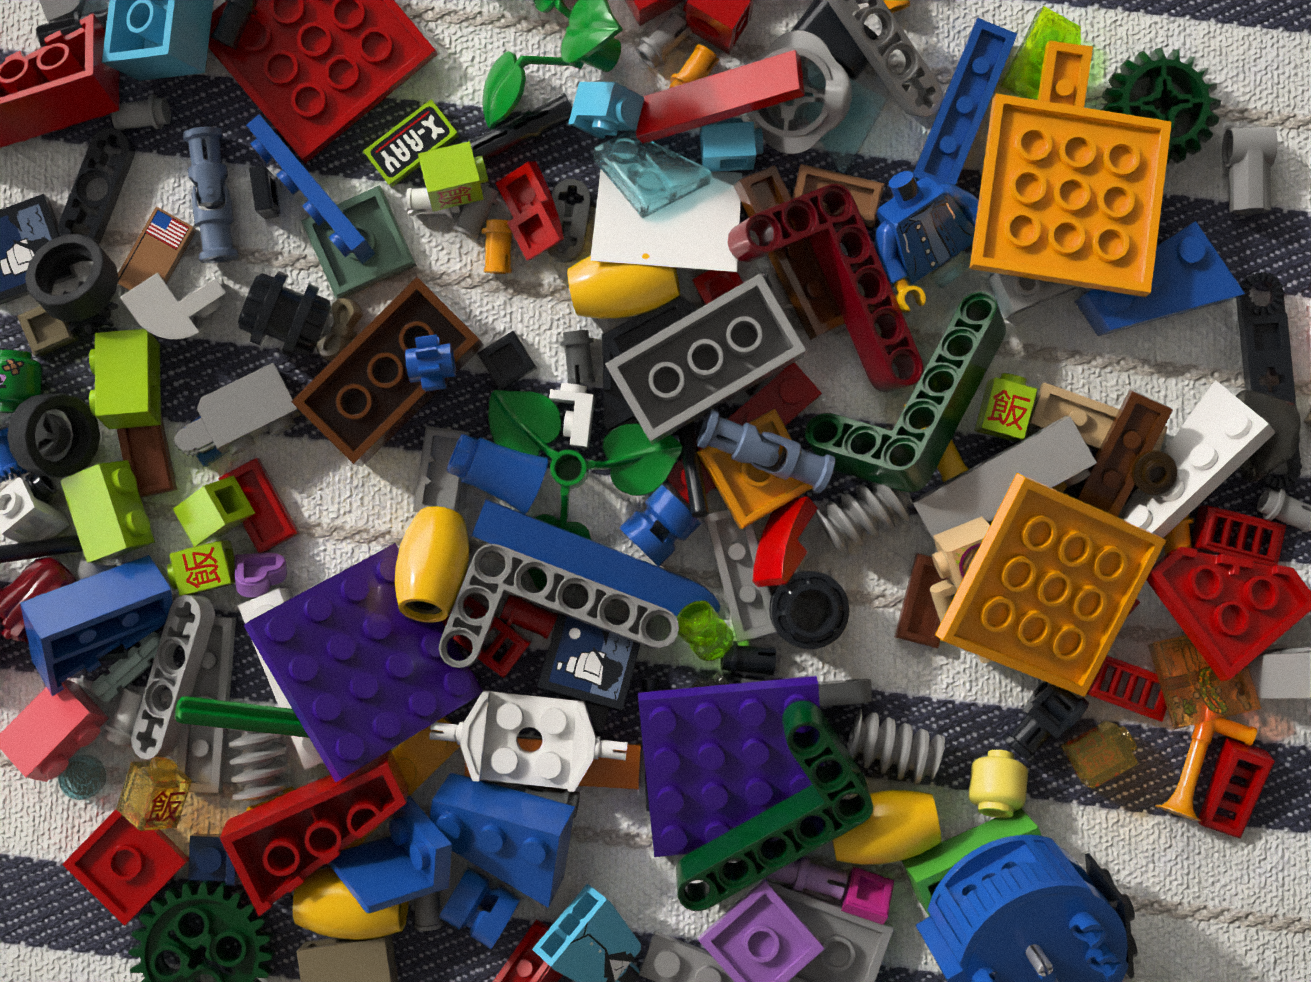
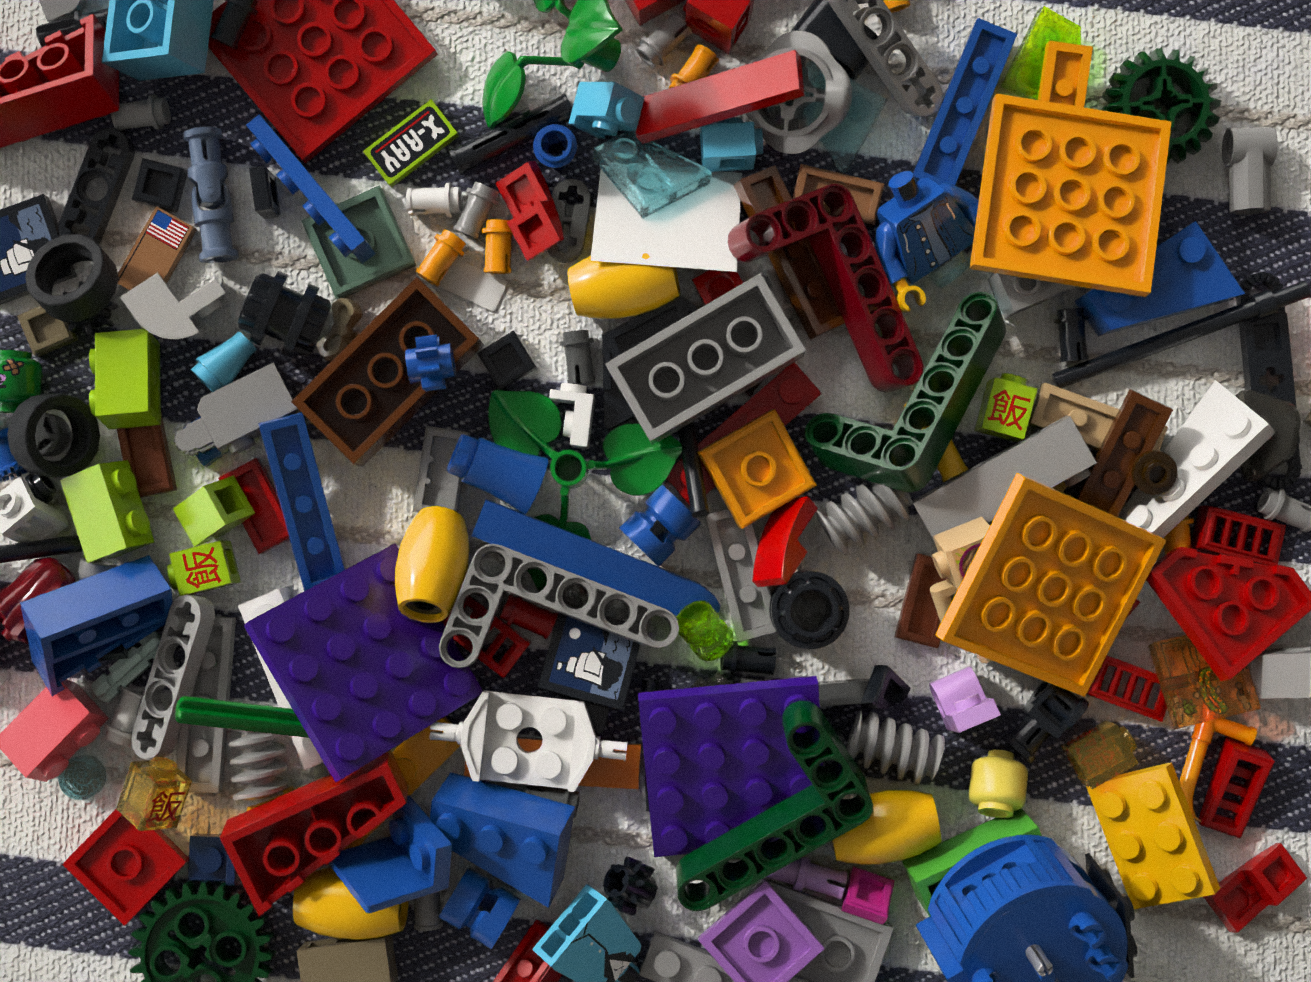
medium lavender tile [235,553,287,598] -> none
lime brick [418,141,489,212] -> none
sand blue piece [697,409,835,493] -> none
none -> black tile [132,158,188,213]
none -> medium azure cone [191,331,257,392]
none -> blue plate [258,412,345,591]
none -> light orange pin [415,229,466,288]
none -> white sticker [416,247,507,312]
none -> blue cone [533,124,577,170]
none -> black gear [603,856,658,916]
none -> black tile [861,665,911,709]
none -> lavender plate [929,666,1001,733]
none -> black bar [1052,281,1311,388]
none -> black pin [1053,307,1089,362]
none -> yellow plate [1086,762,1220,909]
none -> red slope [1203,843,1307,933]

